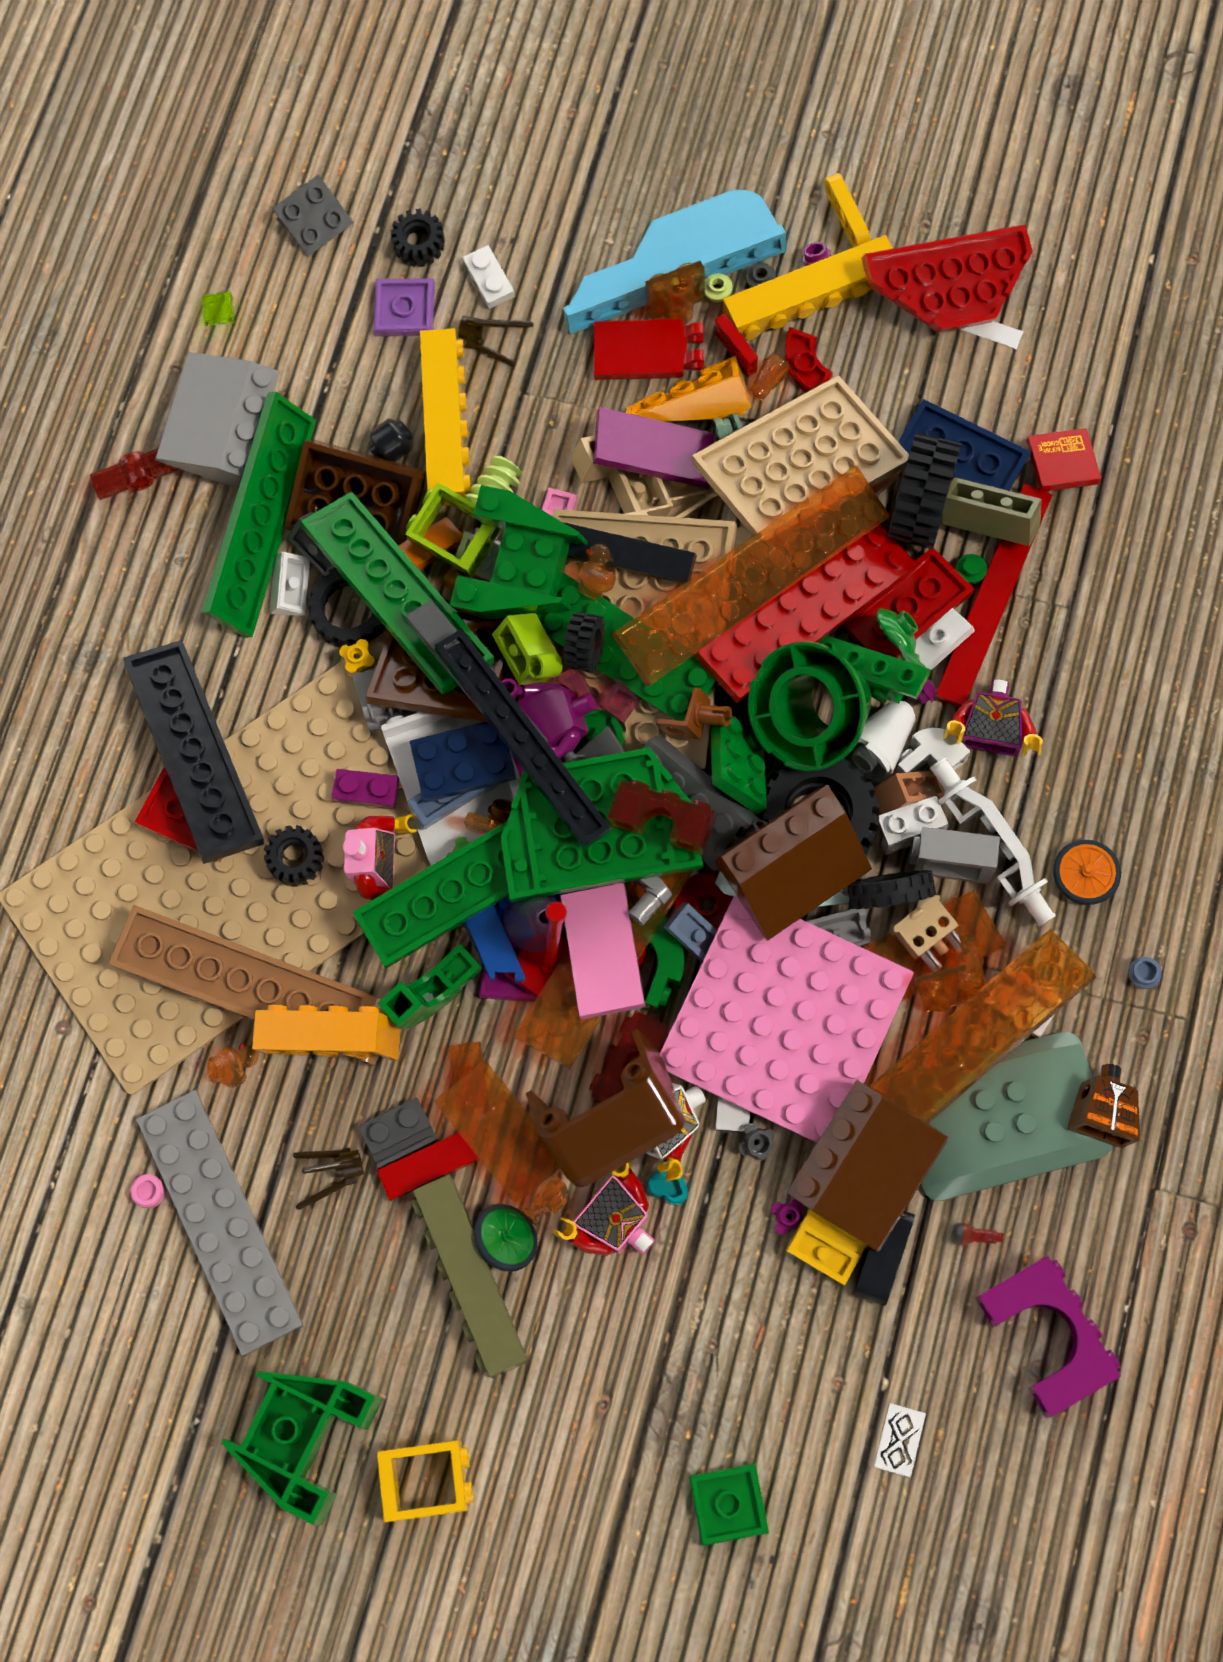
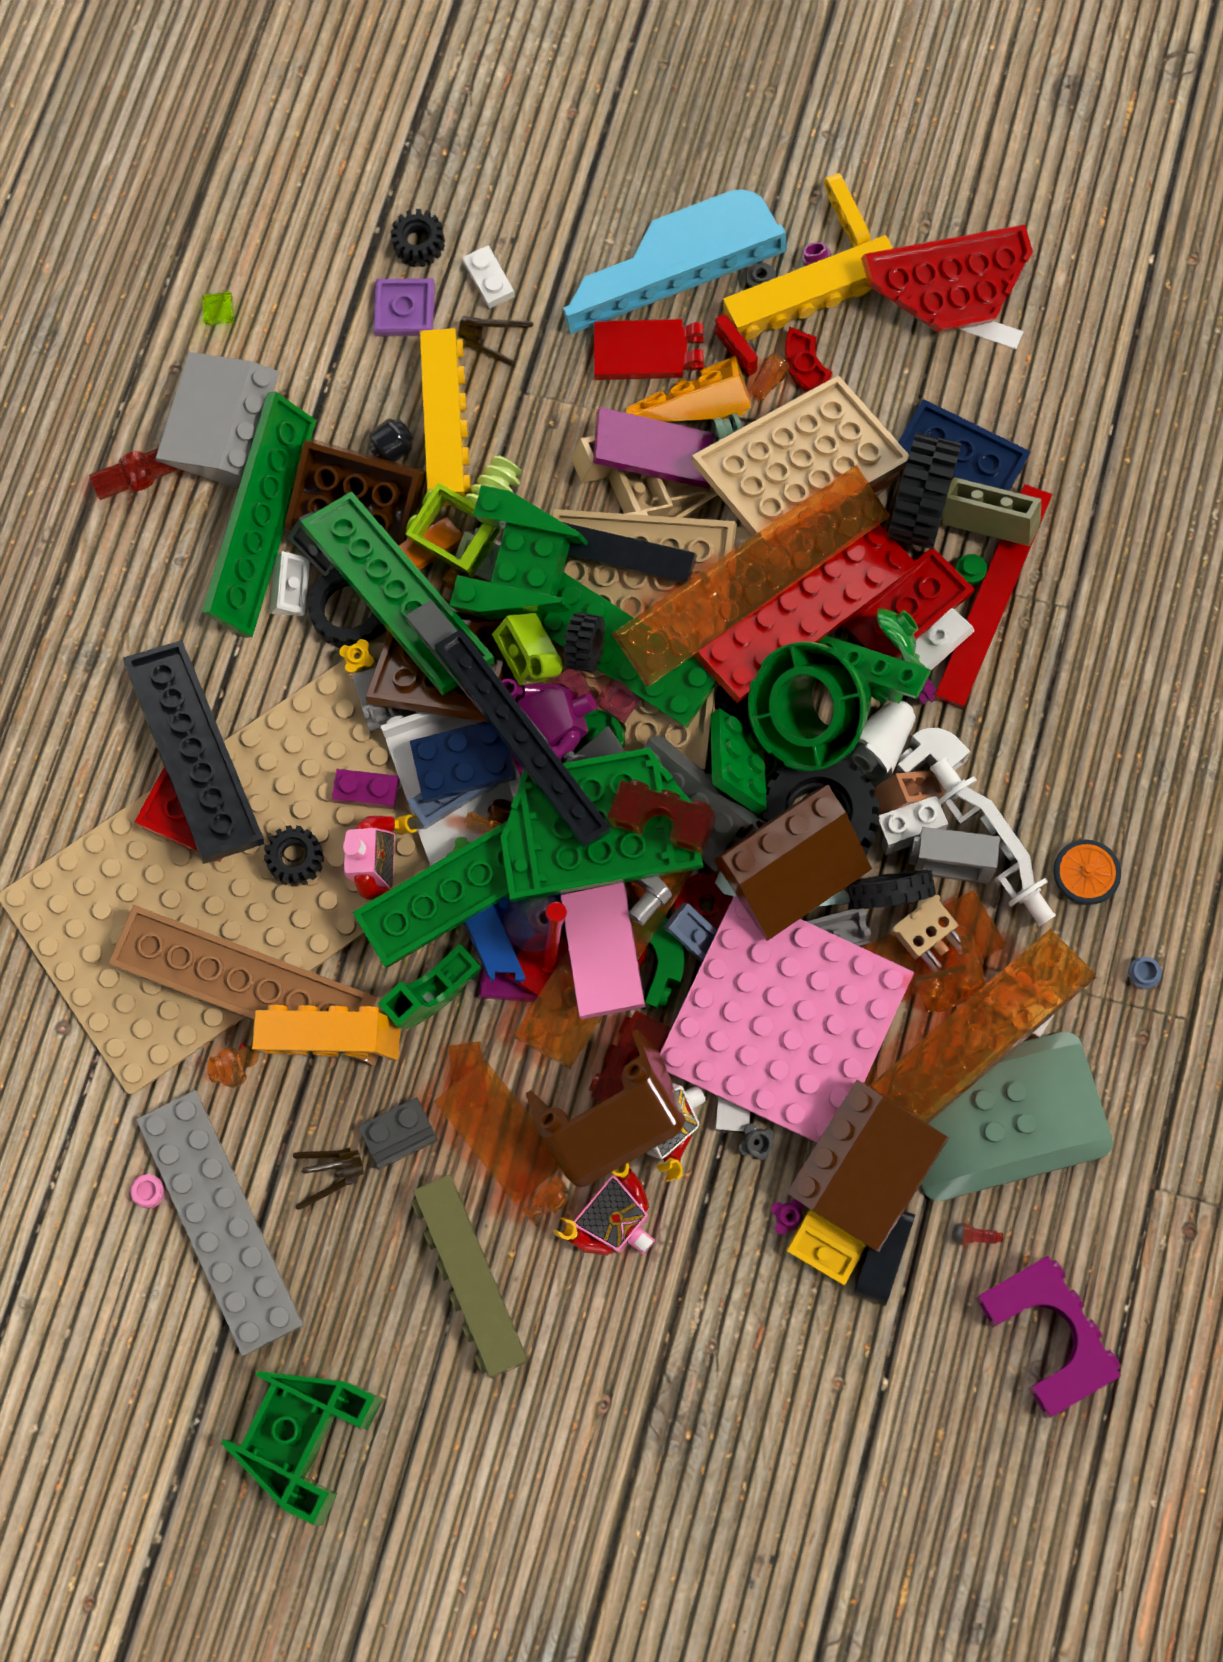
dark grey hinge [272,174,354,257] -> none
red tile [376,1129,480,1201] -> none
yellow window [377,1440,474,1522] -> none
green wheel [474,1204,538,1272] -> none
bright pink tile [541,488,578,516] -> none
clear orange animal [577,544,616,600] -> none
clear orange plate [645,260,705,325] -> none
teal tile [647,1171,688,1206] -> none
dark orange bracket [656,688,732,739] -> none
green tile [689,1463,769,1546] -> none
yellowish green plate [703,273,733,303] -> none
white sticker [874,1403,926,1478] -> none
torso [943,680,1043,757] -> none
tile [1026,428,1102,492] -> none
reddish brown torso [1067,1064,1140,1148] -> none

